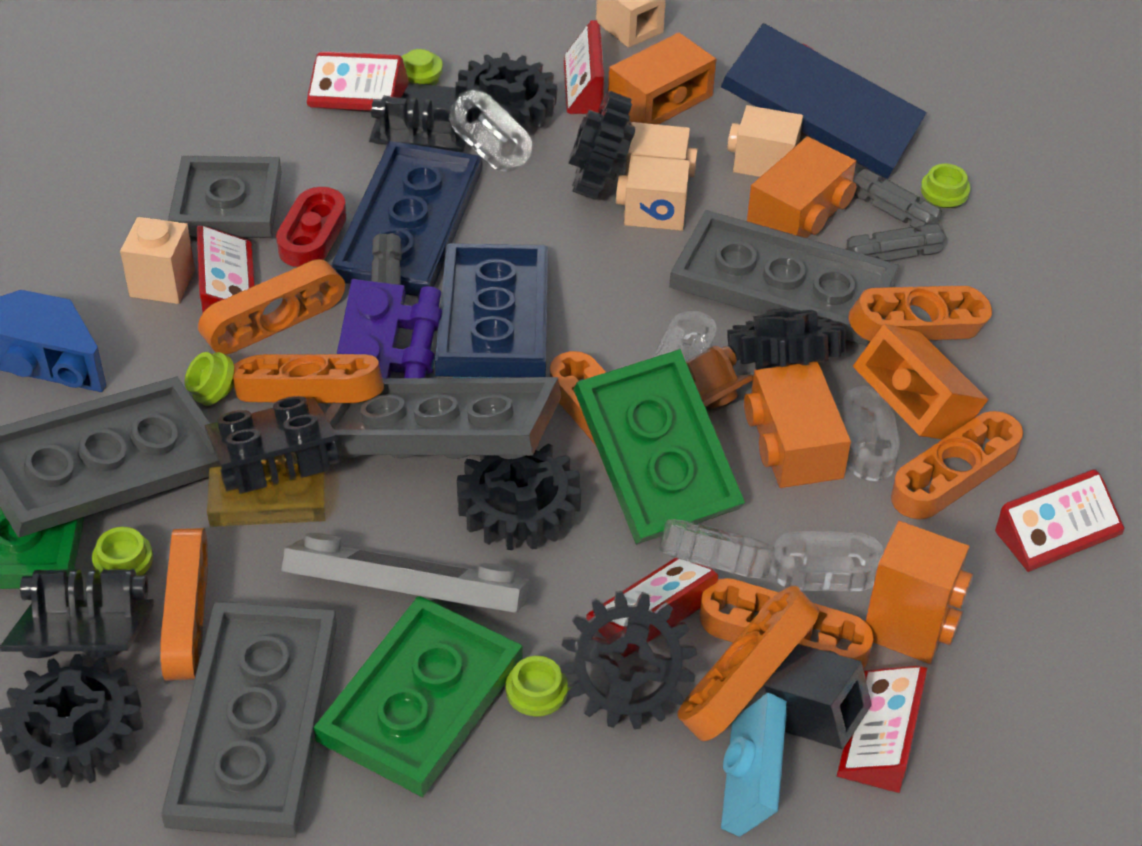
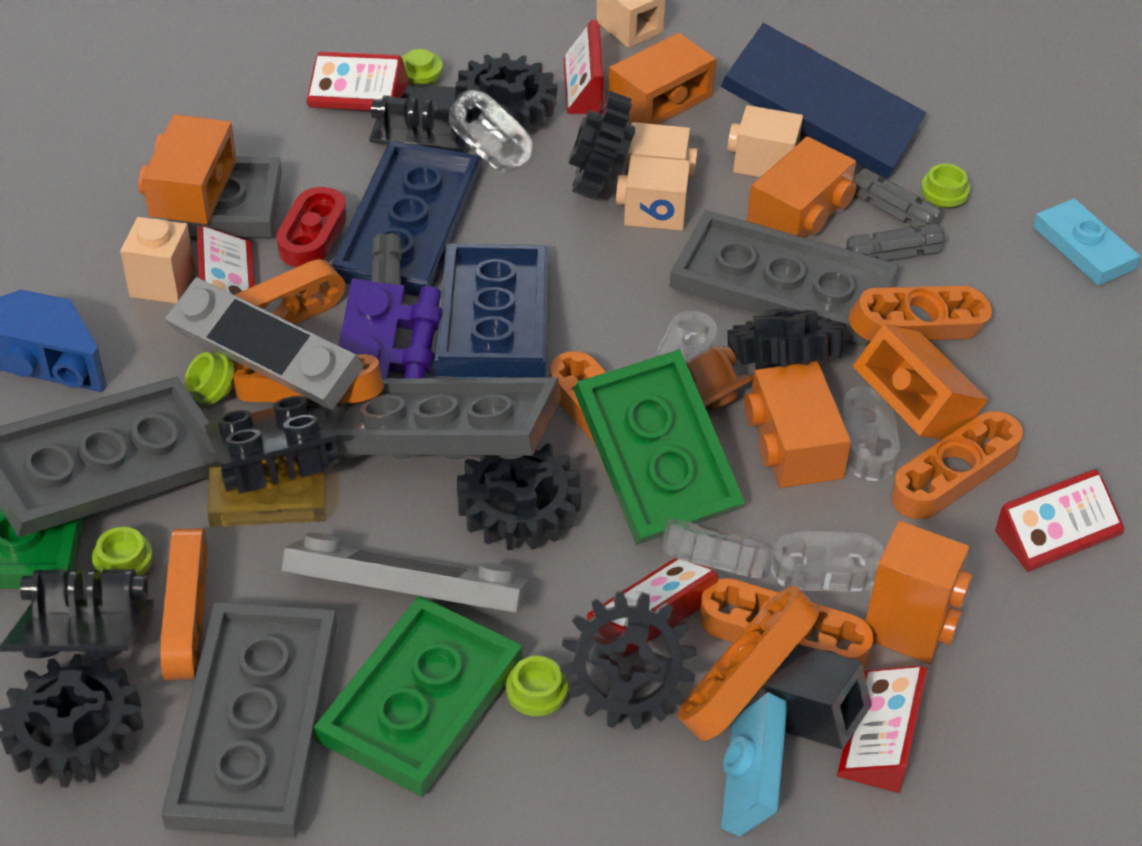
none -> orange brick [138,114,237,225]
none -> light grey plate [165,277,364,410]
none -> medium azure plate [1033,198,1141,286]

